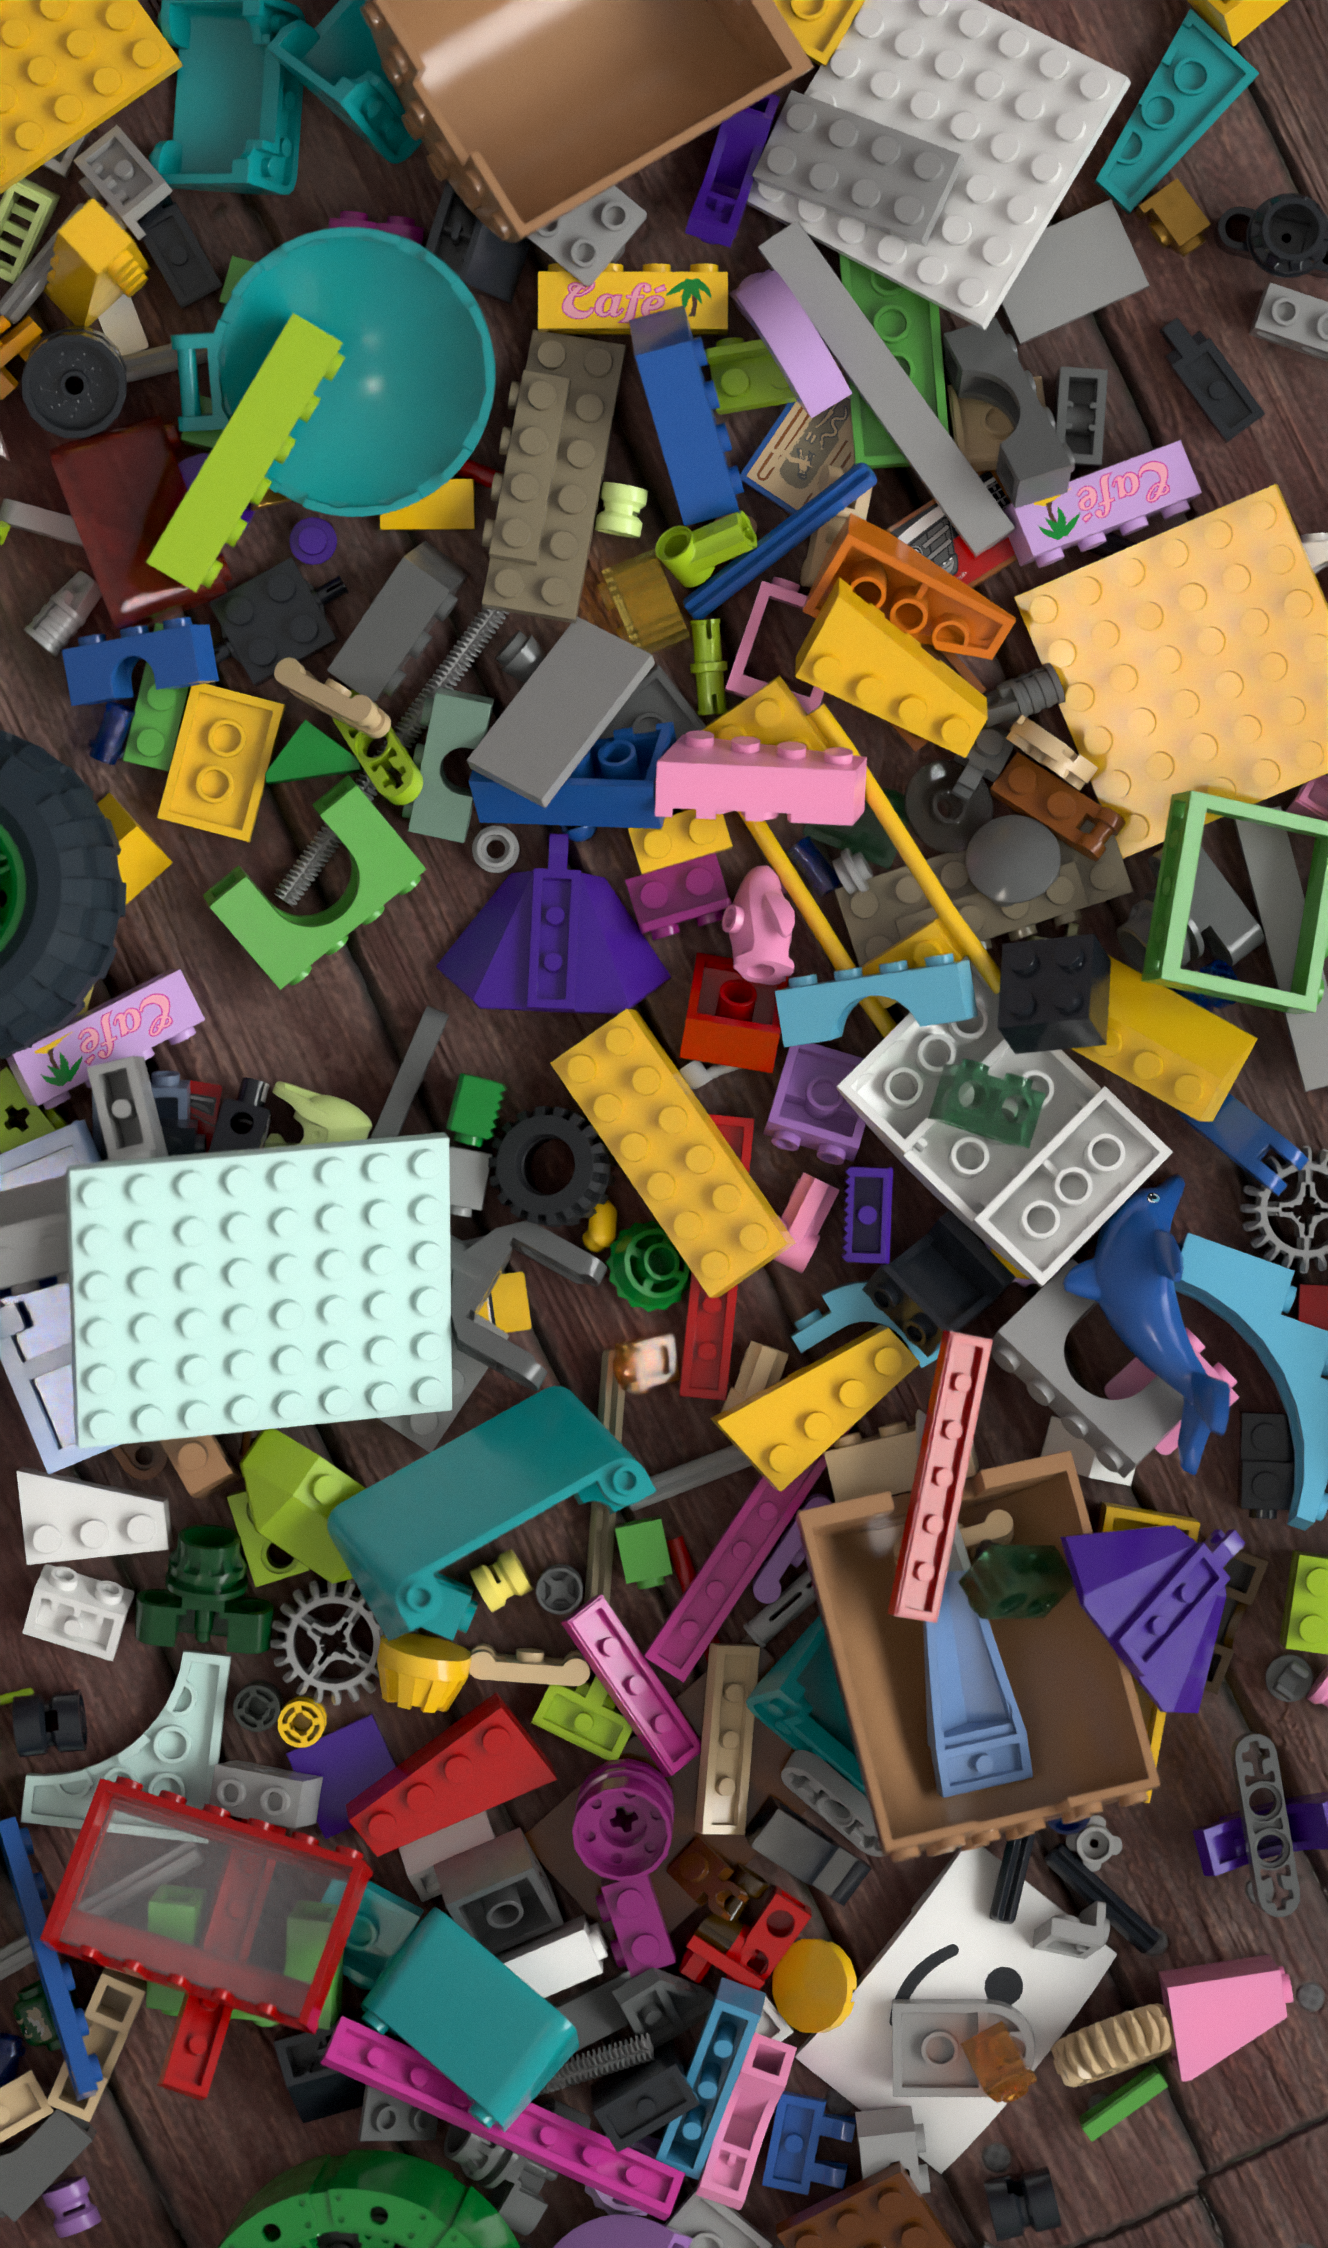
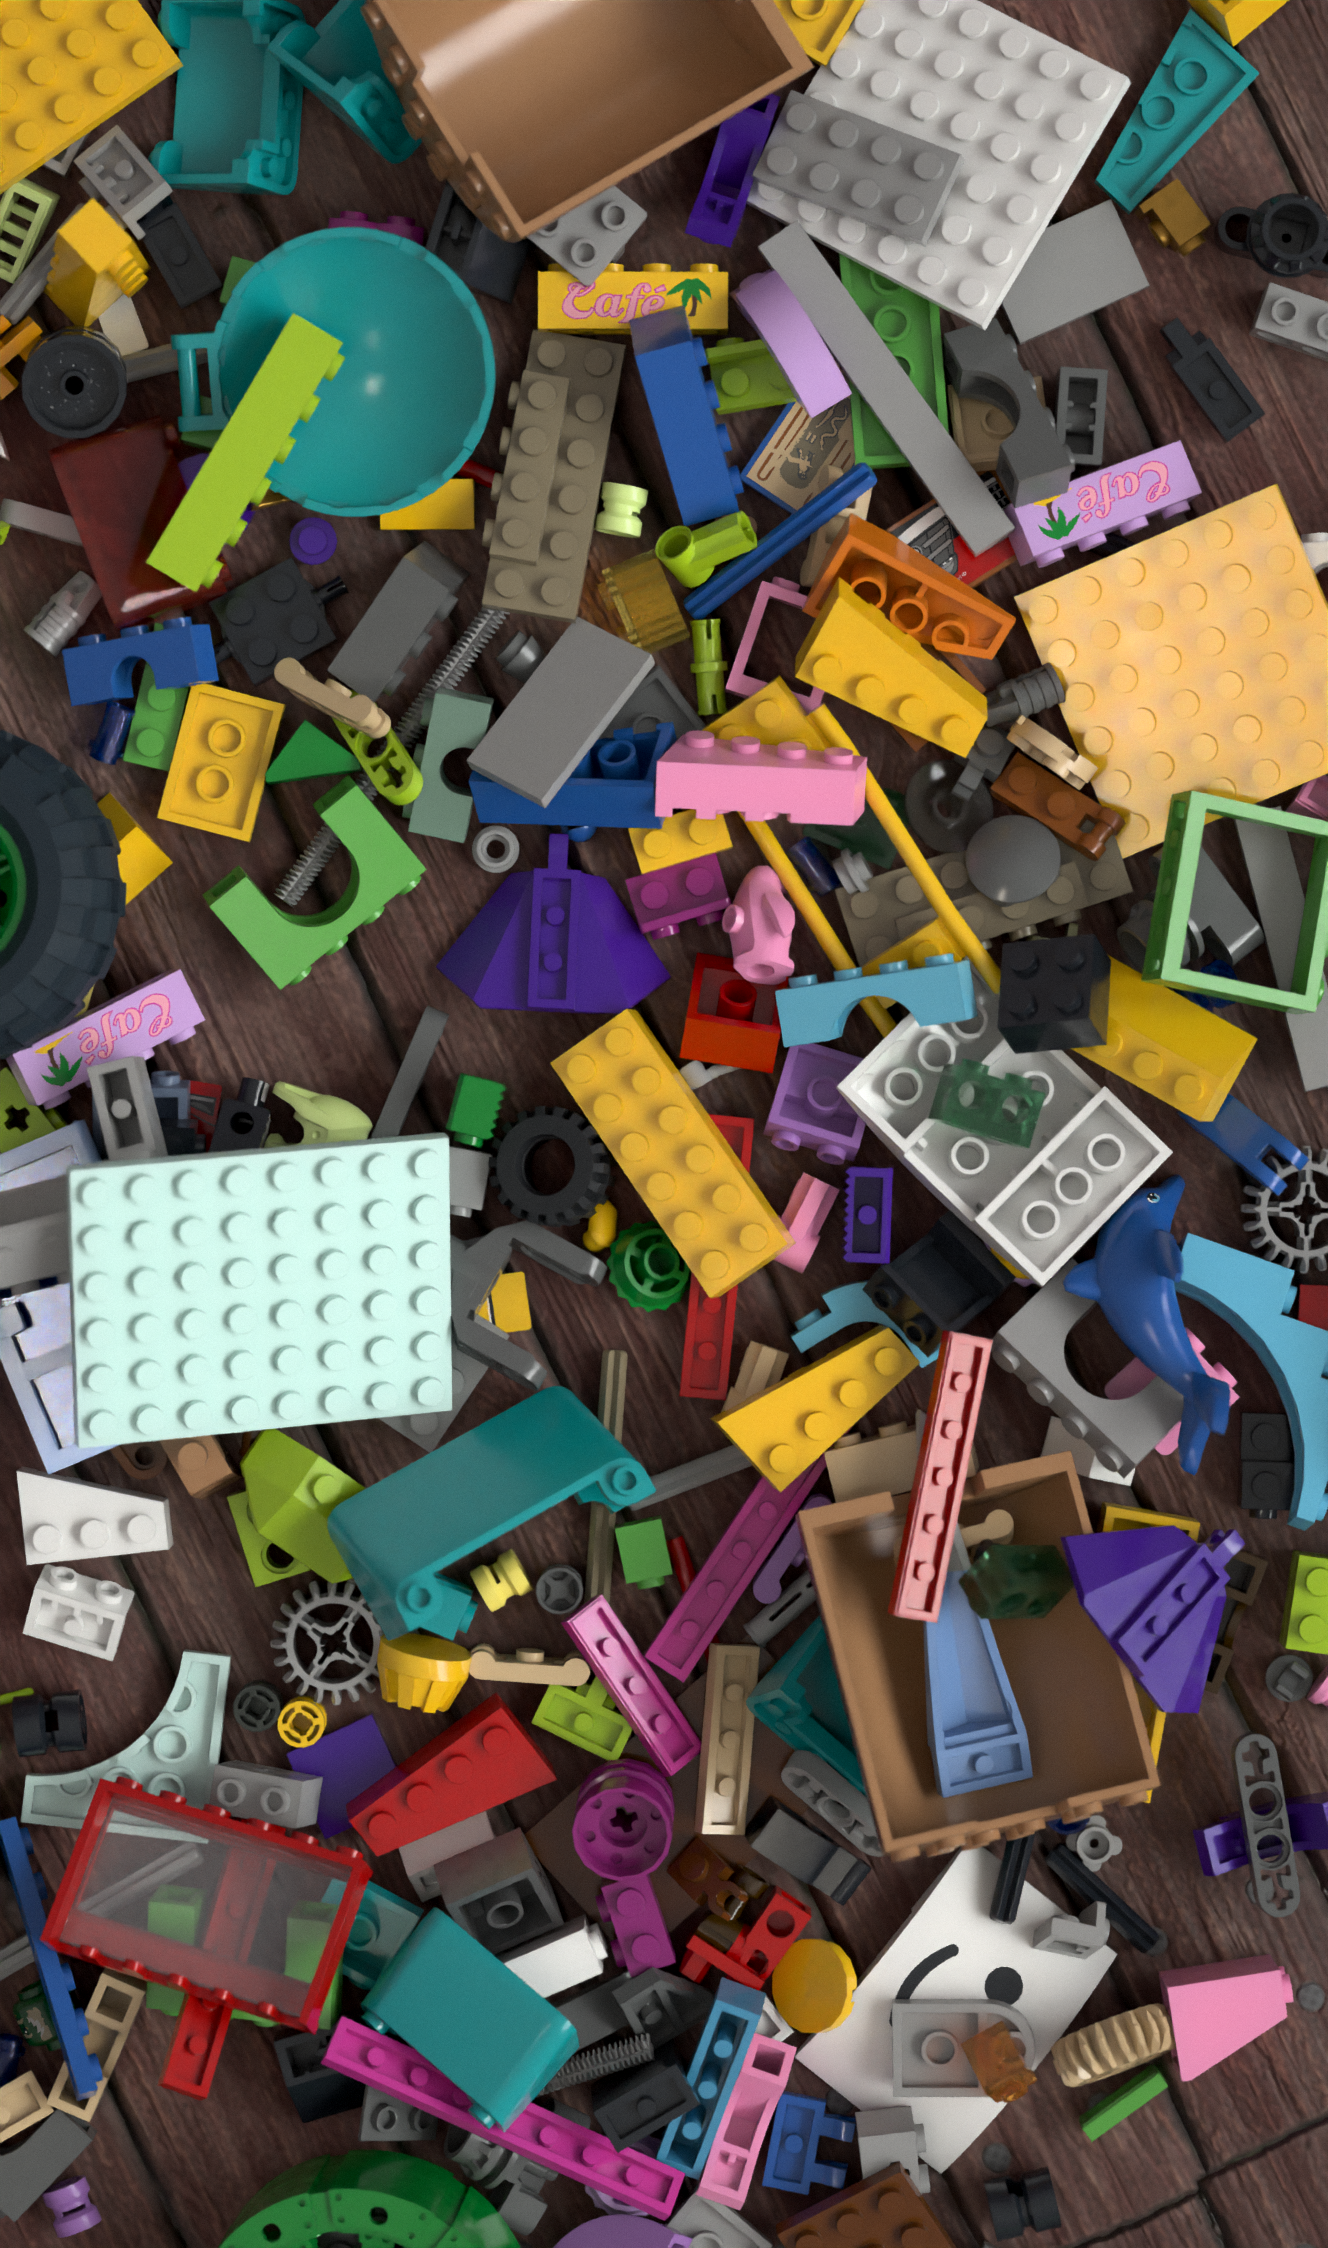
dark green beam [134,1524,273,1654] -> none
clear orange bracket [613,1332,681,1395] -> none

